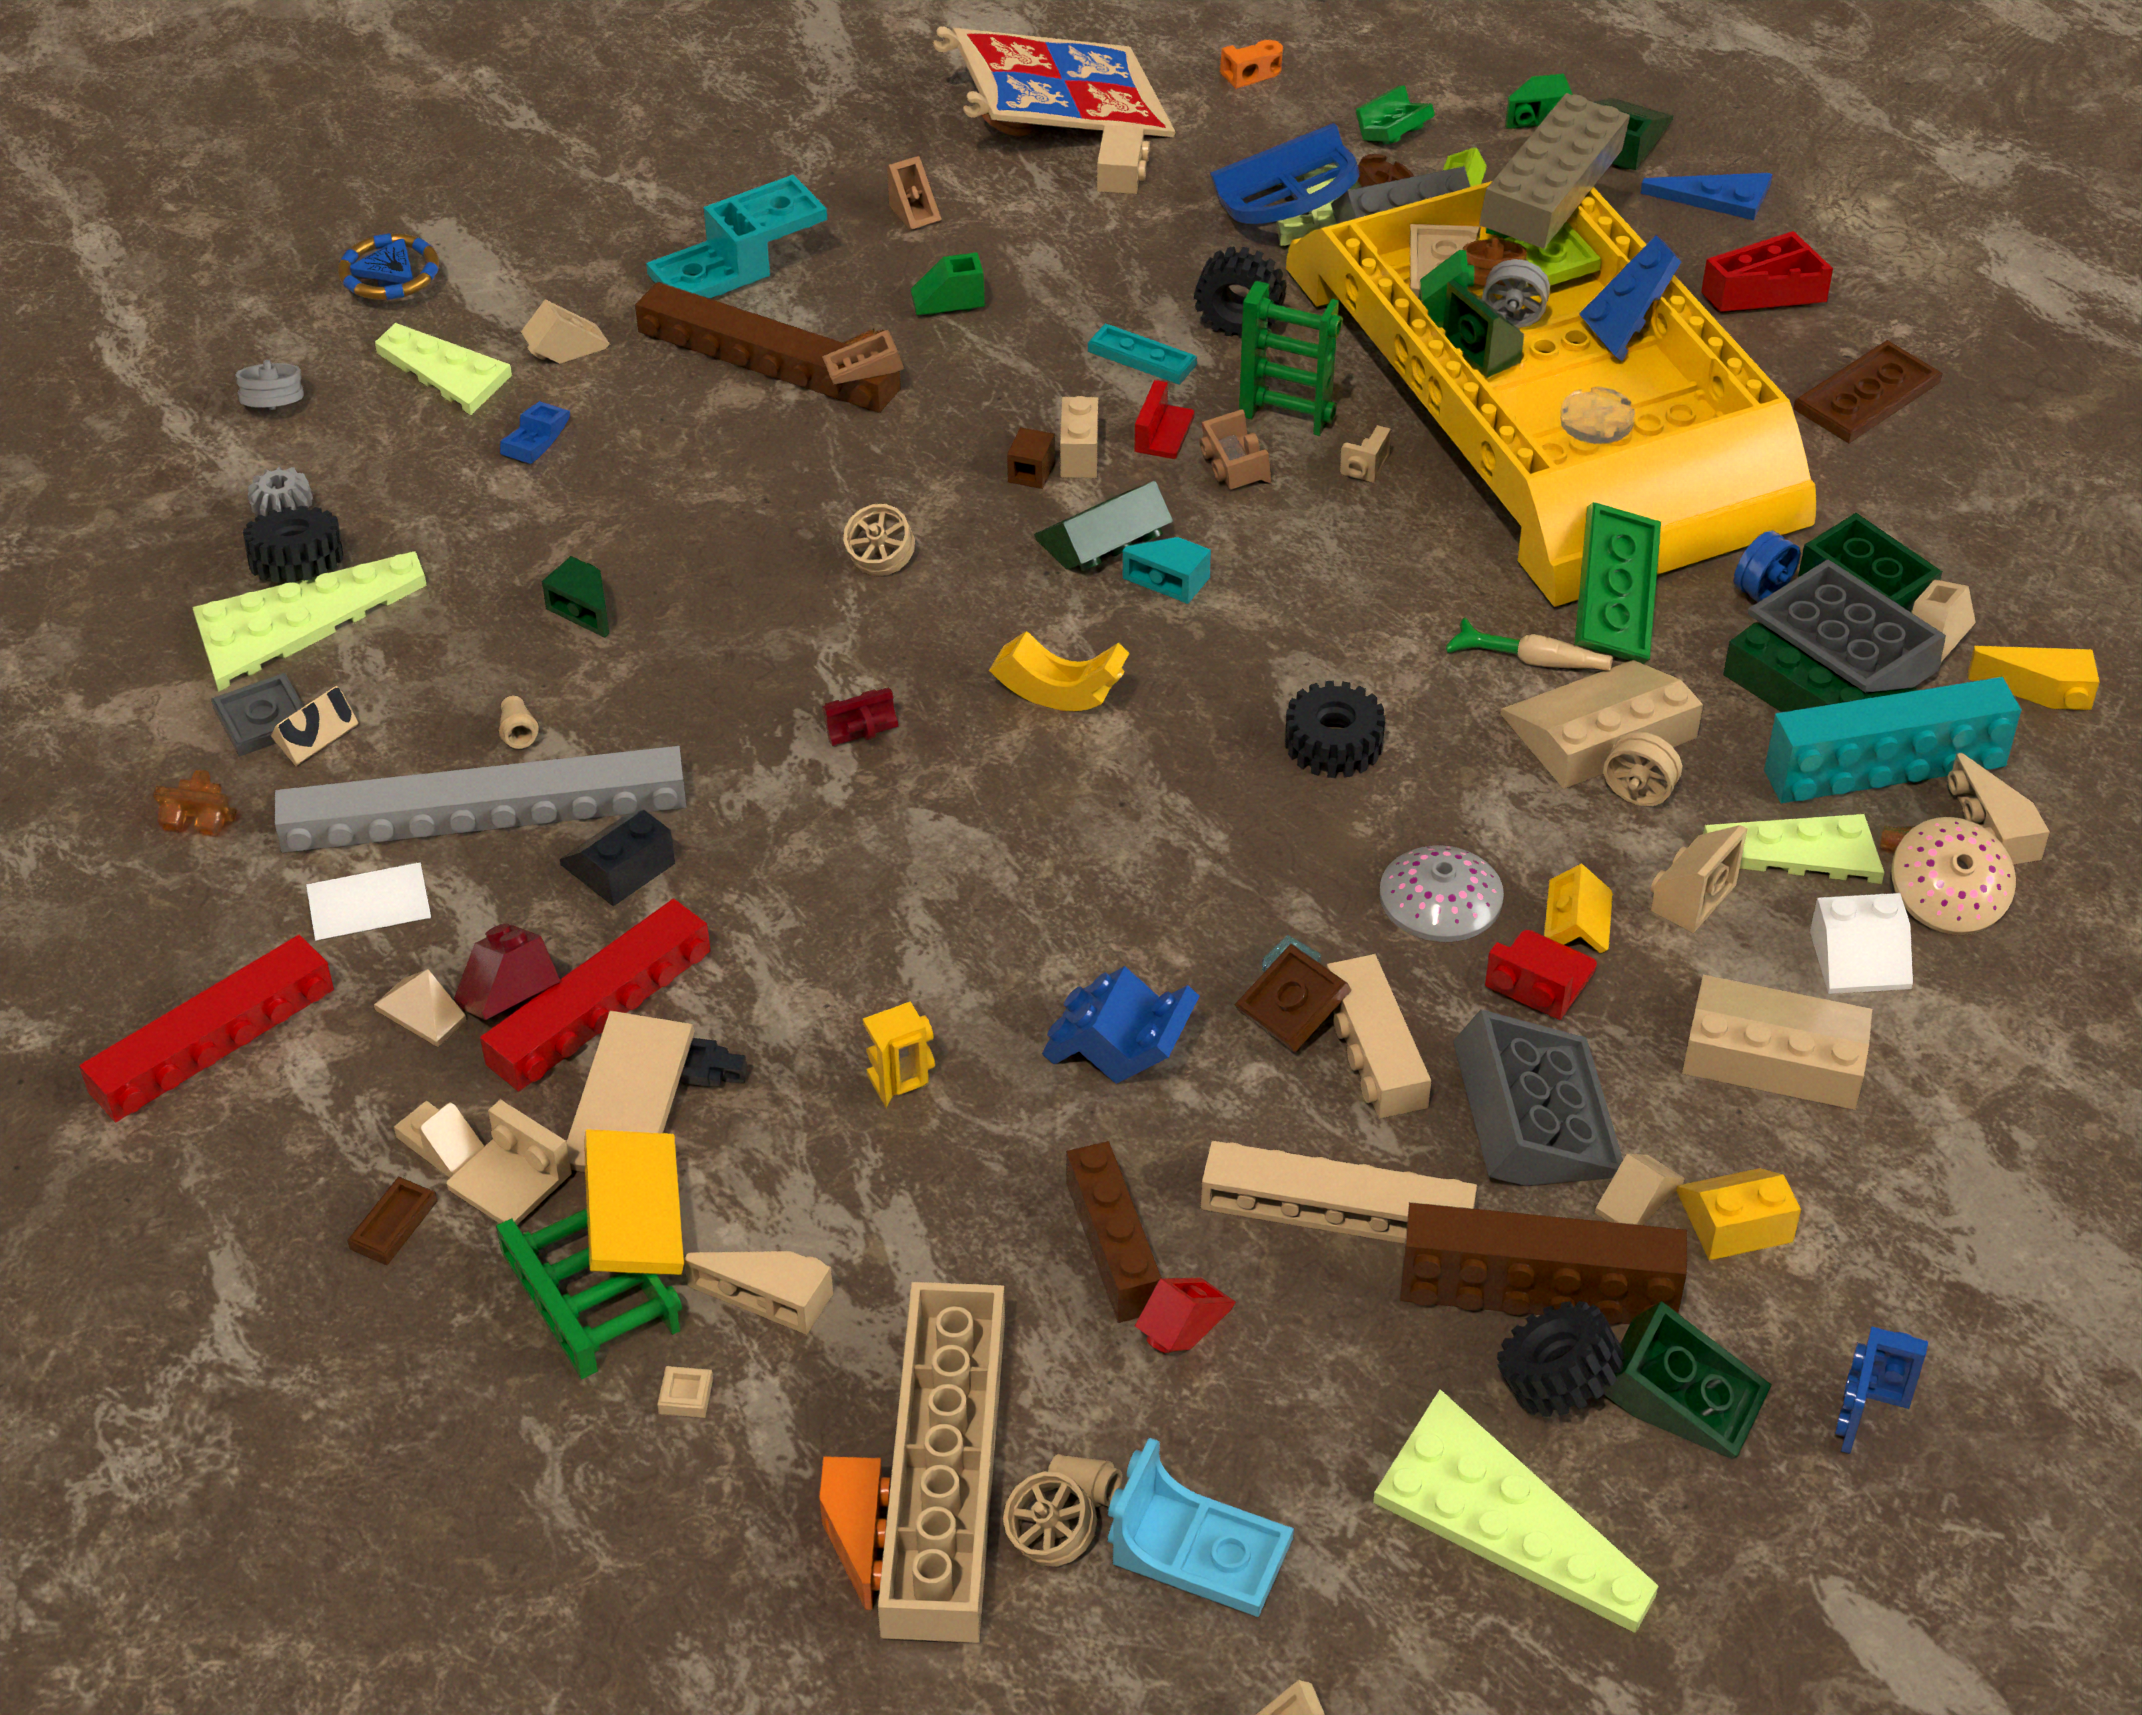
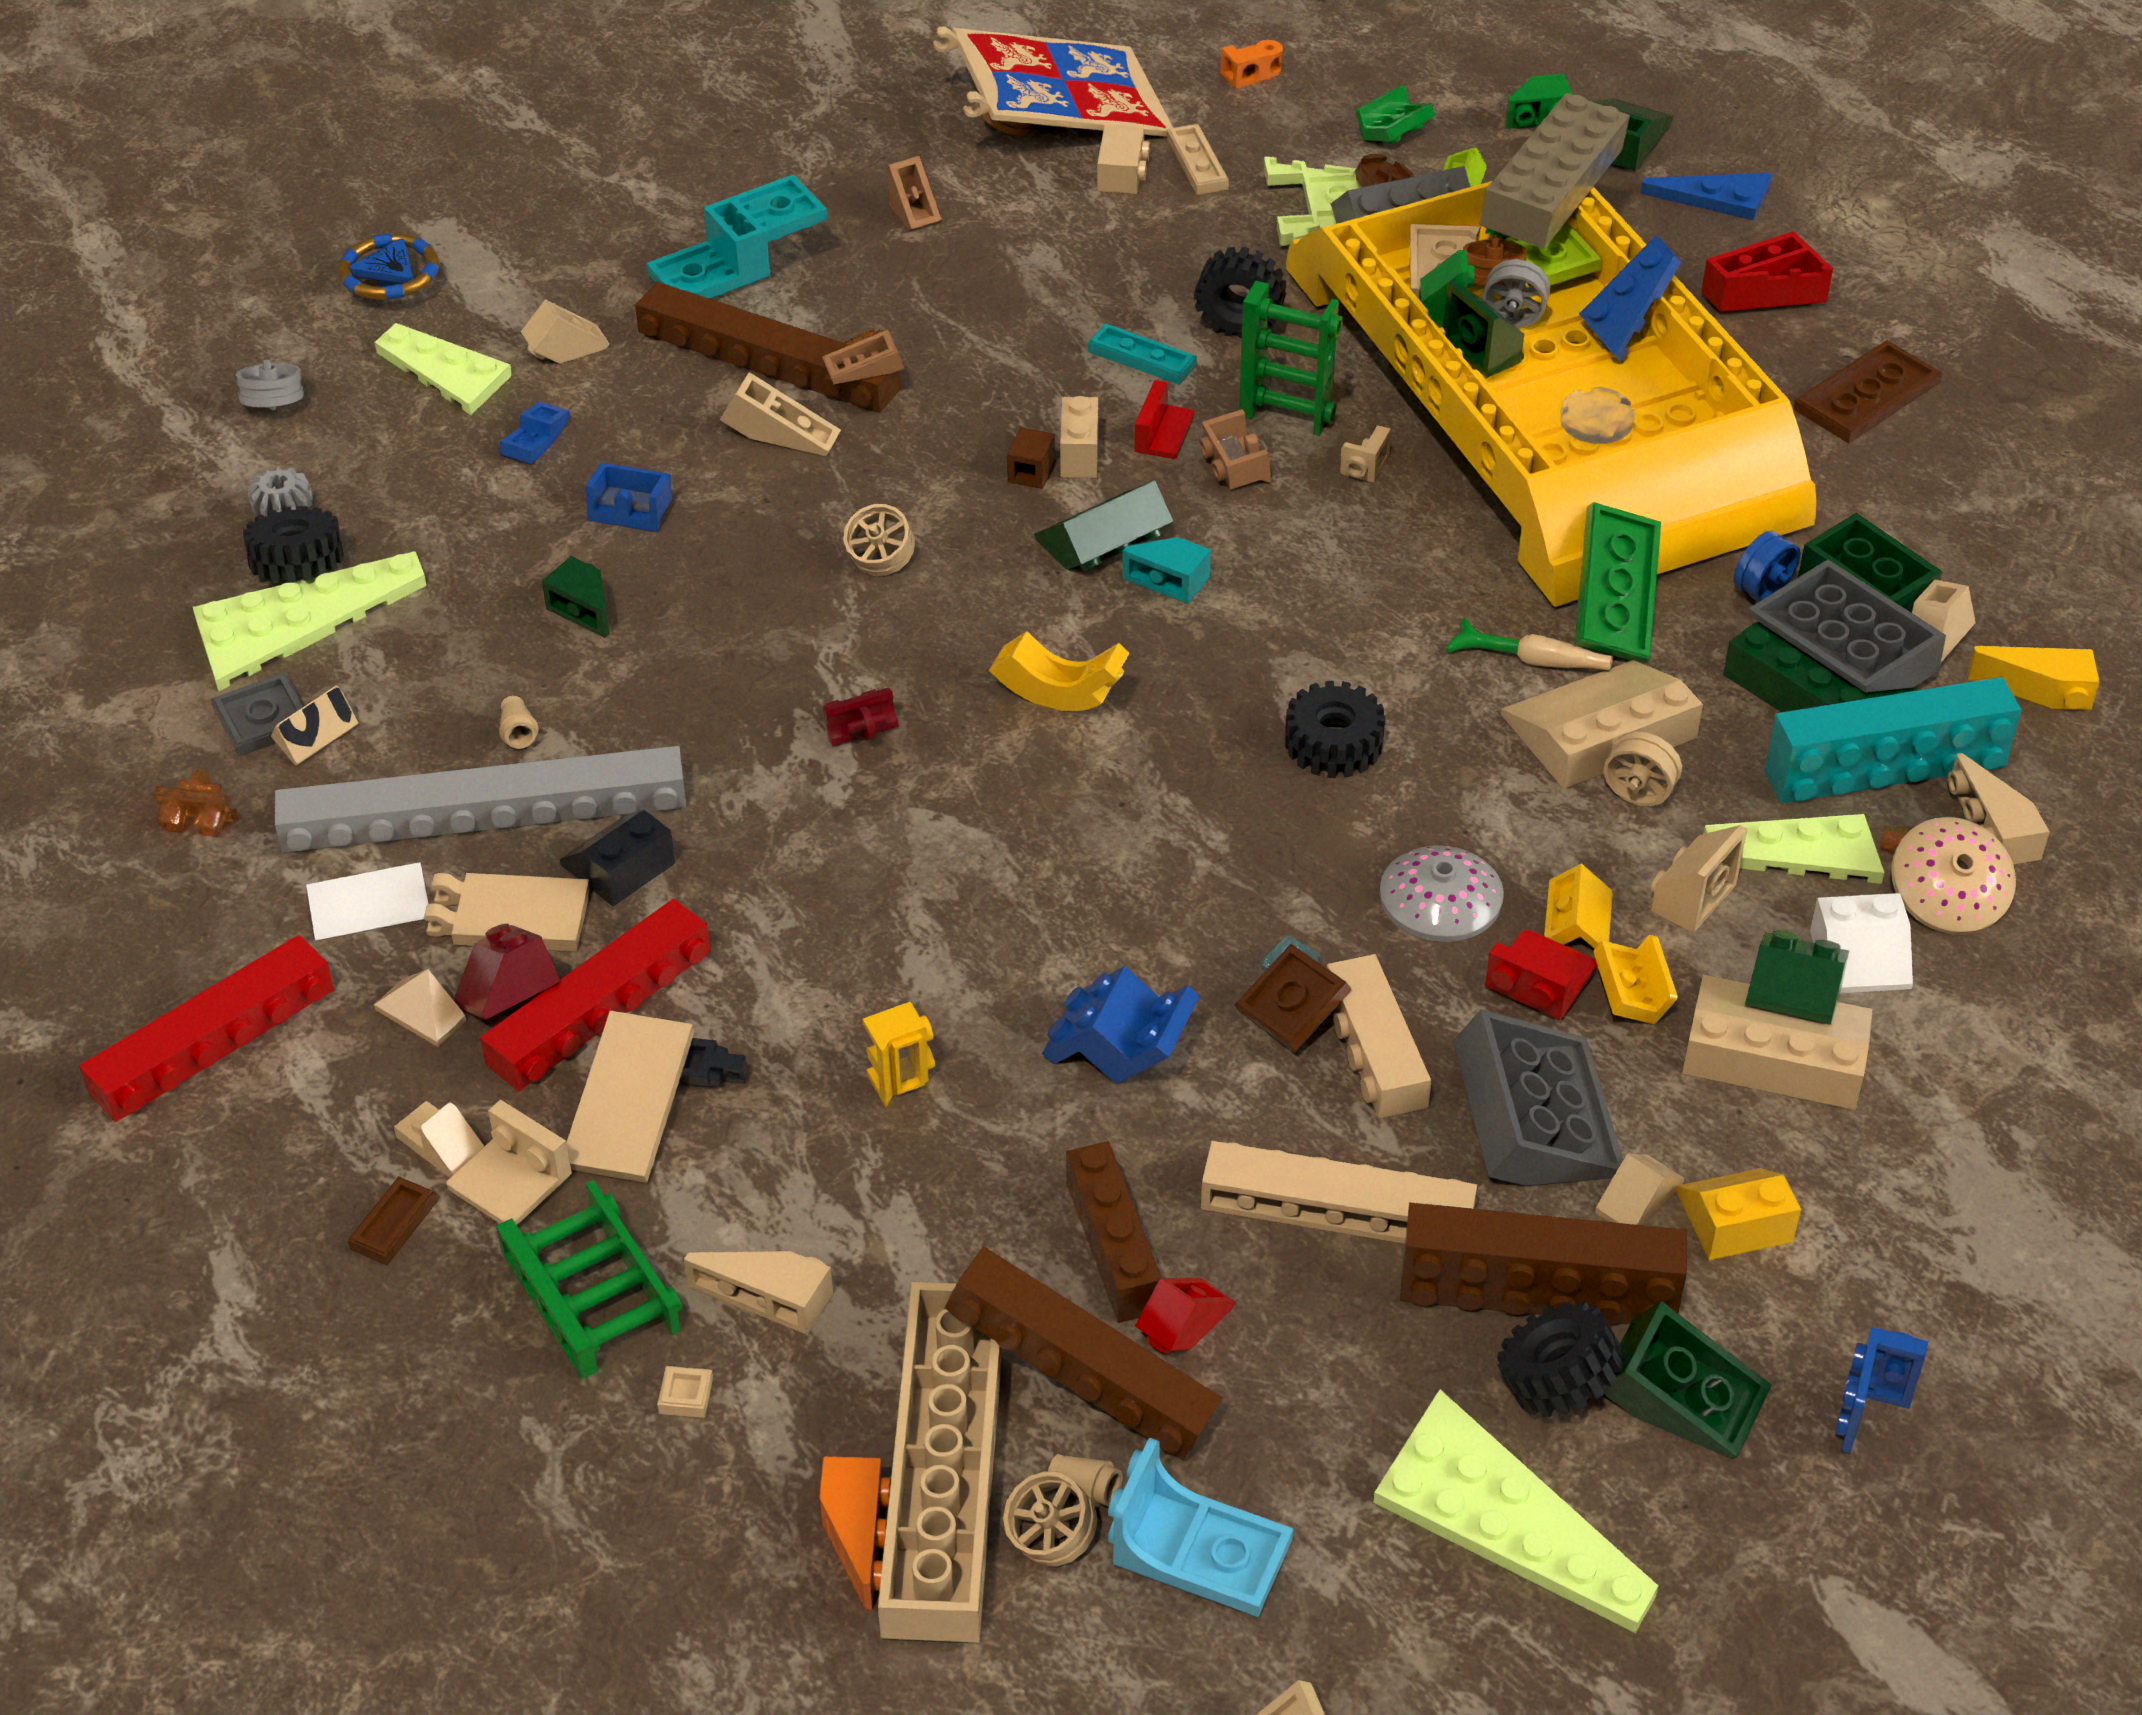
yellow tile [584,1129,684,1275] -> none
green slope [911,252,985,315] -> none
blue window [1210,123,1360,224] -> none
none -> tan tile [424,873,590,952]
none -> blue window [585,462,672,532]
none -> tan slope [720,372,841,456]
none -> reddish brown brick [944,1246,1223,1461]
none -> tan tile [1167,124,1229,195]
none -> yellow bracket [1593,935,1677,1024]
none -> dark green slope [1745,930,1849,1024]

